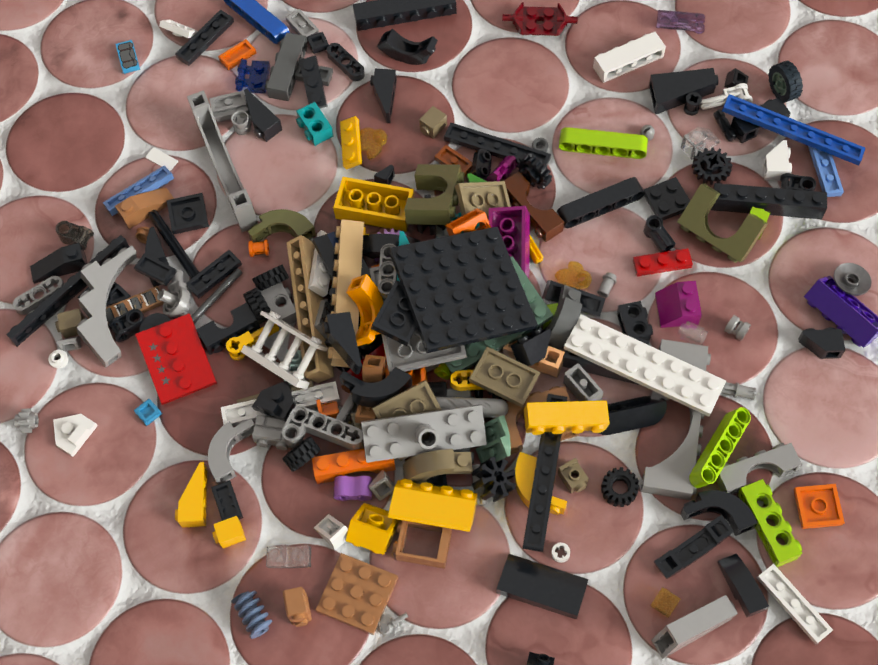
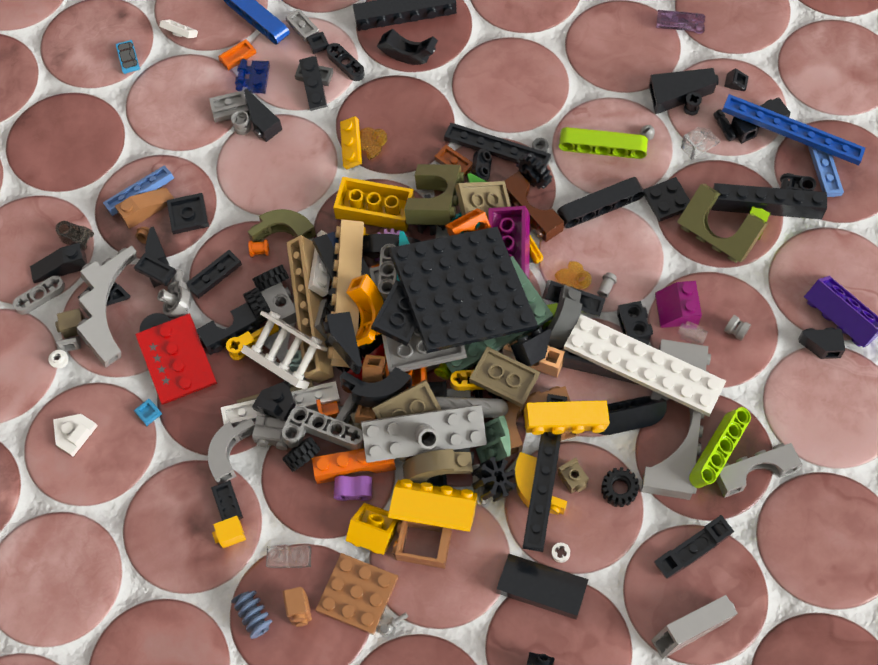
black plate [6,235,129,347] -> none
light grey gear [14,408,39,433] -> none
tile [87,286,164,328] -> none
black piece [108,308,146,342] -> none
white sticker [146,148,178,171] -> none
black axle [148,210,199,279] -> none
black plate [175,10,234,66] -> none
yellow slope [175,462,208,528] -> none
light grey arch [187,90,258,232] -> none
dark grey bar [191,268,242,323] -> none
dark grey brick [265,32,308,101] -> none
teal brick [296,102,334,146] -> none
white slope [314,514,348,550] -> none
light grey slope [368,470,395,501] -> none
black slope [370,68,397,123] -> none
black slope [374,165,395,185] -> none
dark tan brick [419,106,447,139] -> none
magenta slope [485,156,516,182] -> none
dark red plate [502,2,578,36] -> none
light grey brick [563,363,604,401] -> none
white brick [593,32,666,83] -> none
red plate [633,248,693,277] -> none
black piece [644,215,676,252] -> none
clear yellow plate [651,587,680,618] -> none
black arch [680,490,758,536] -> none
black gear [692,147,733,185] -> none
white connector [700,83,753,110] -> none
black slope [717,553,769,618] -> none
light grey axle [721,382,756,400] -> none
lime brick [737,479,802,567] -> none
white plate [757,563,833,645] -> none
white slope [763,140,792,181] -> none
black wheel [768,61,803,103] -> none
orange plate [794,484,845,529] -> none
flat silver dish [833,263,872,296] -> none

